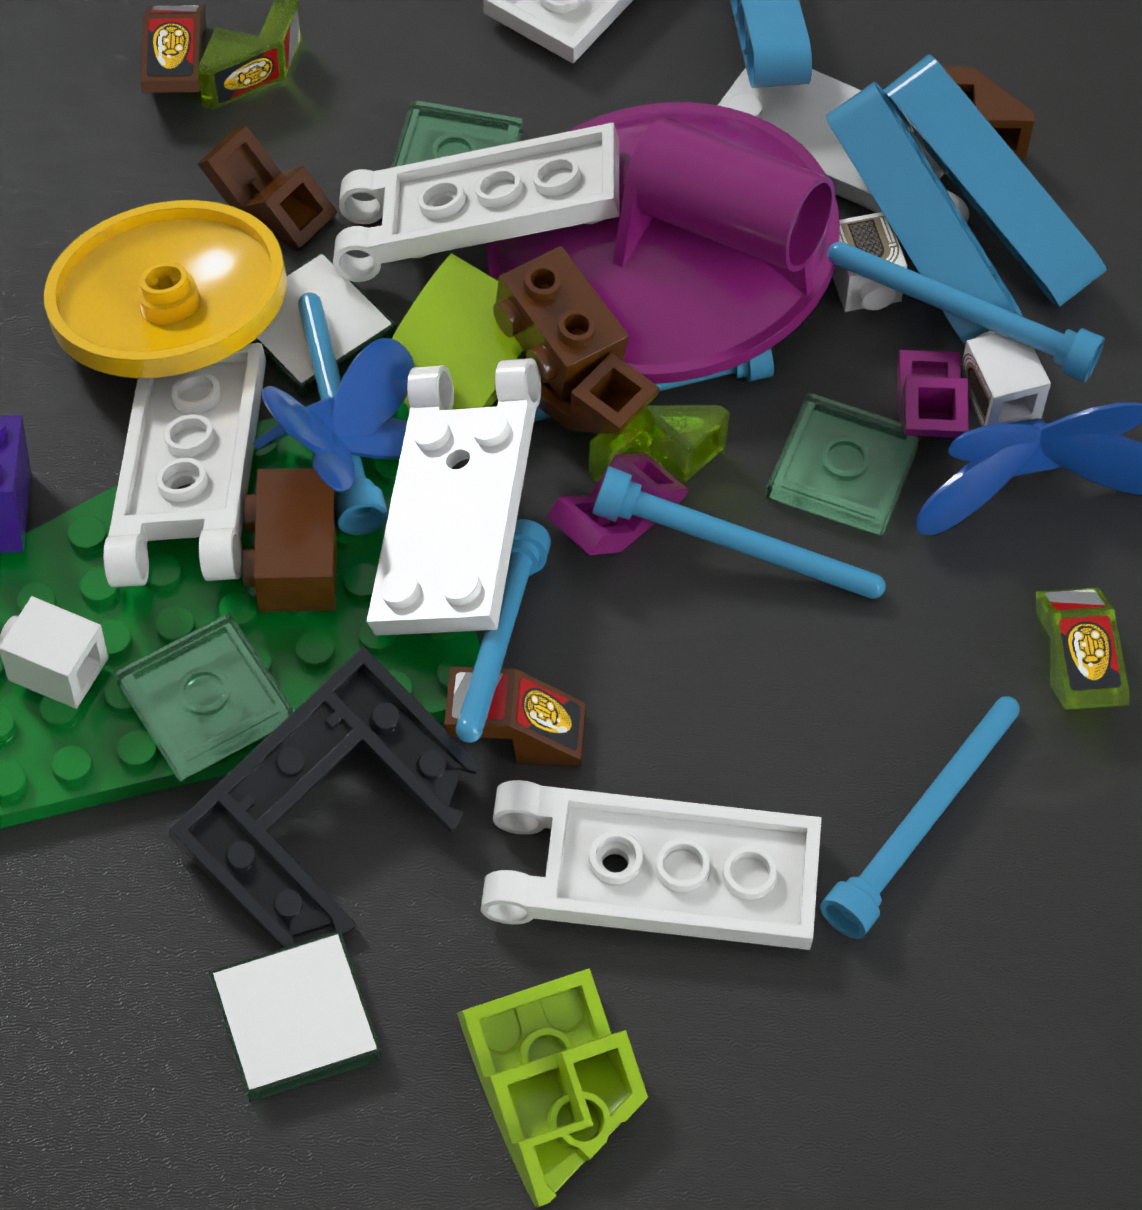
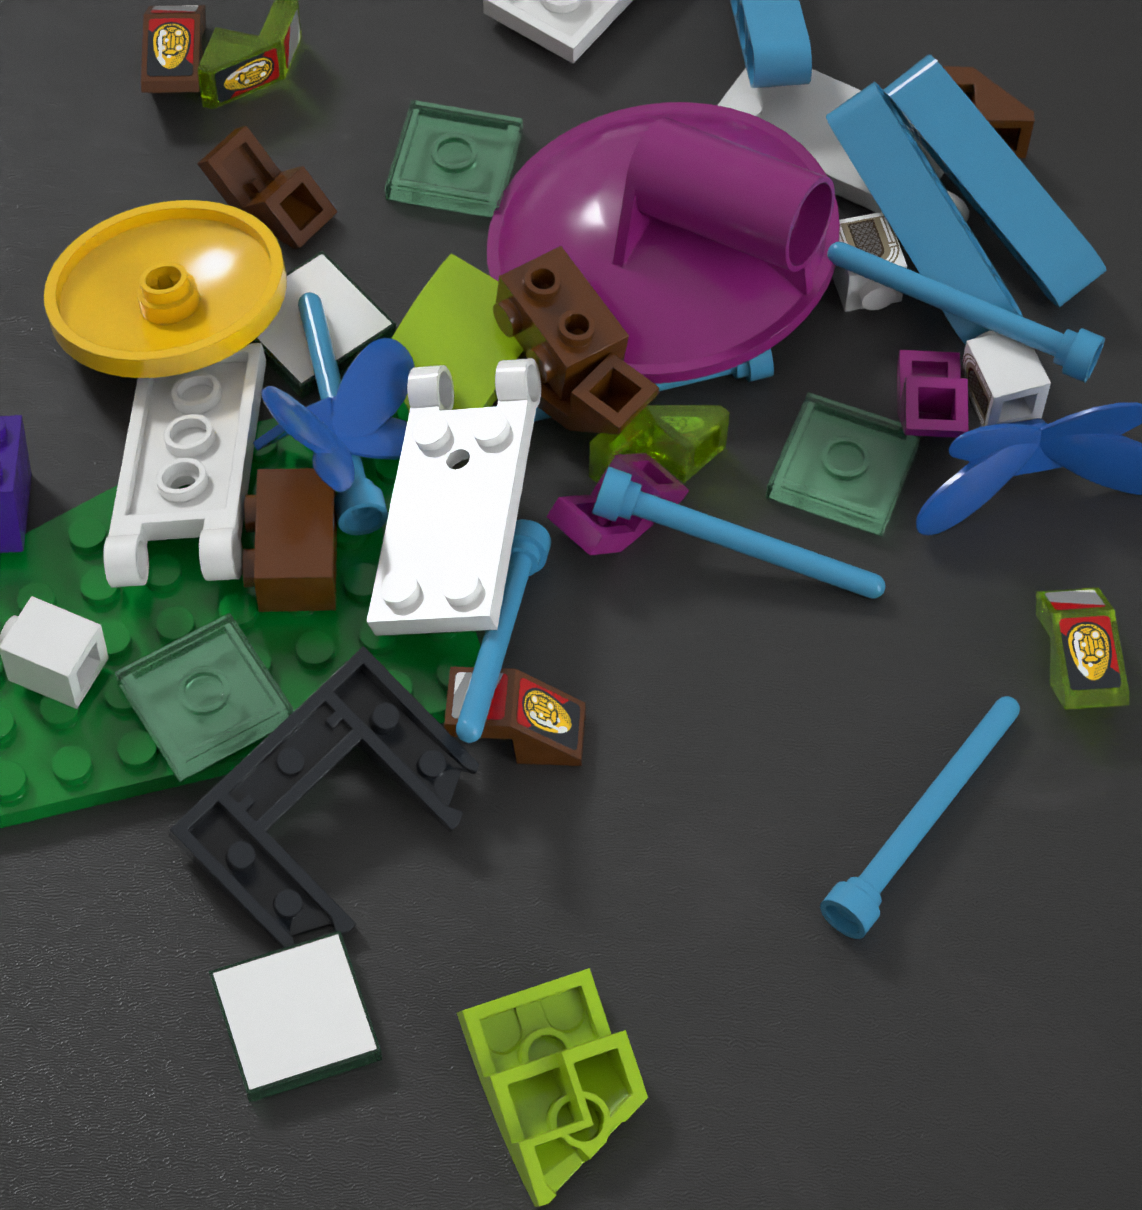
white hinge [333,122,620,282] -> none
white hinge [481,780,822,950] -> none

